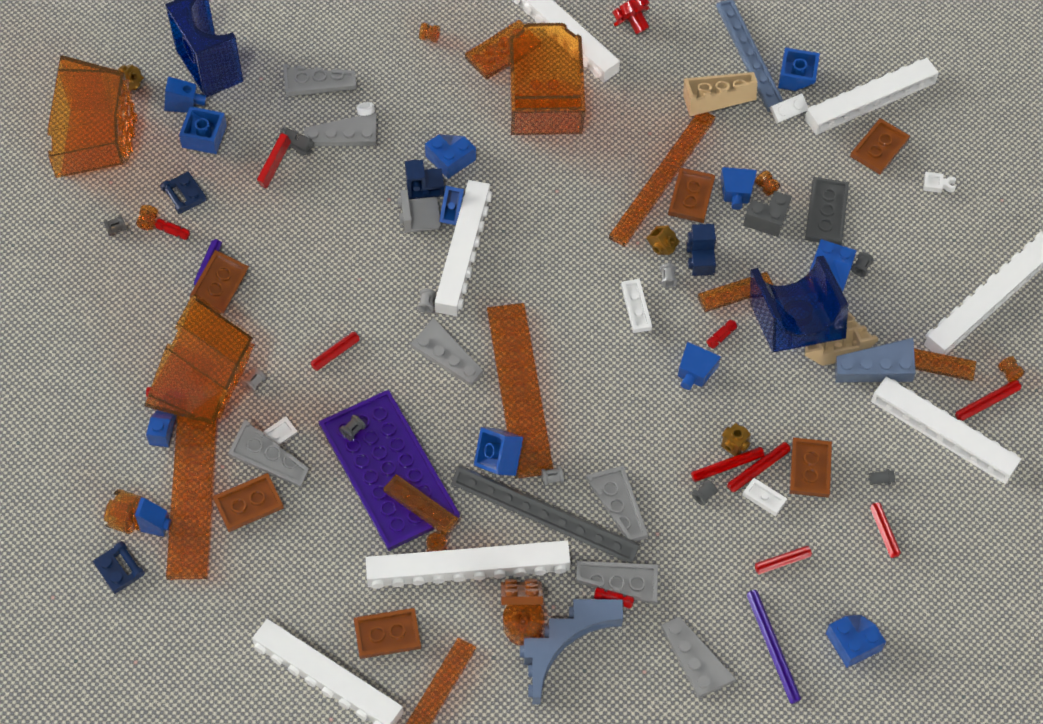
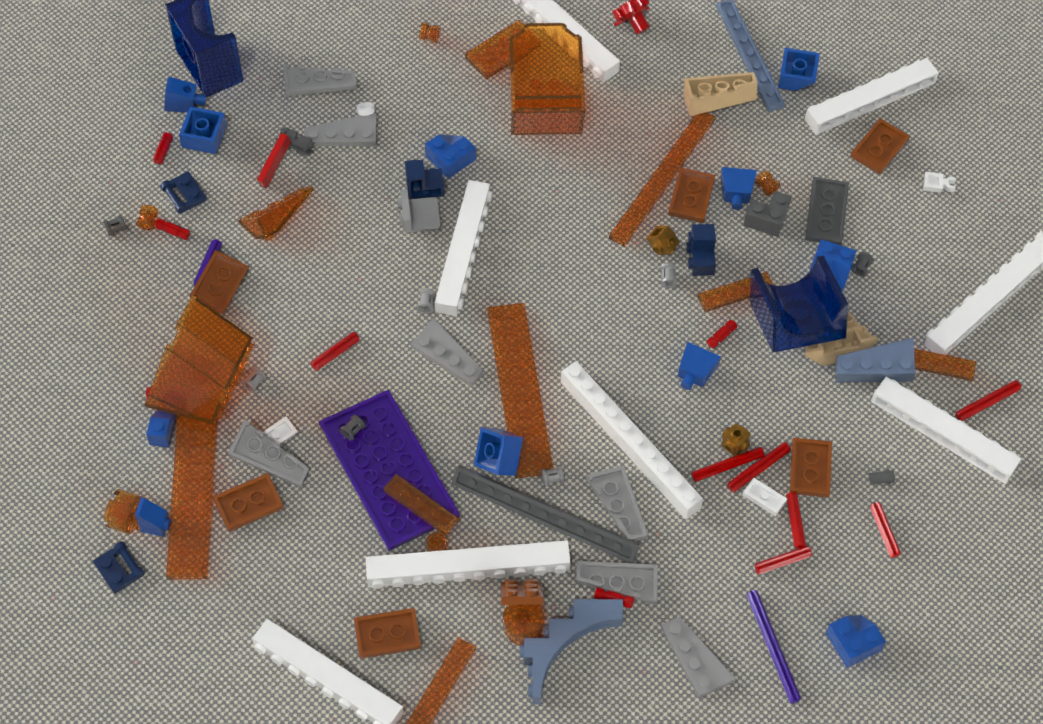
clear orange windscreen [47,56,138,178] -> none
pearl gold brick [111,64,144,93] -> none
blue slope [439,186,464,225] -> none
white plate [621,279,652,333] -> none
dark grey bush [692,480,718,506] -> none
white plate [769,94,808,124] -> none
clear orange wheel [998,356,1025,383] -> none
none -> red axle [153,132,173,165]
none -> clear orange wedge [238,186,314,241]
none -> white brick [561,361,703,519]
none -> red axle [786,492,806,548]

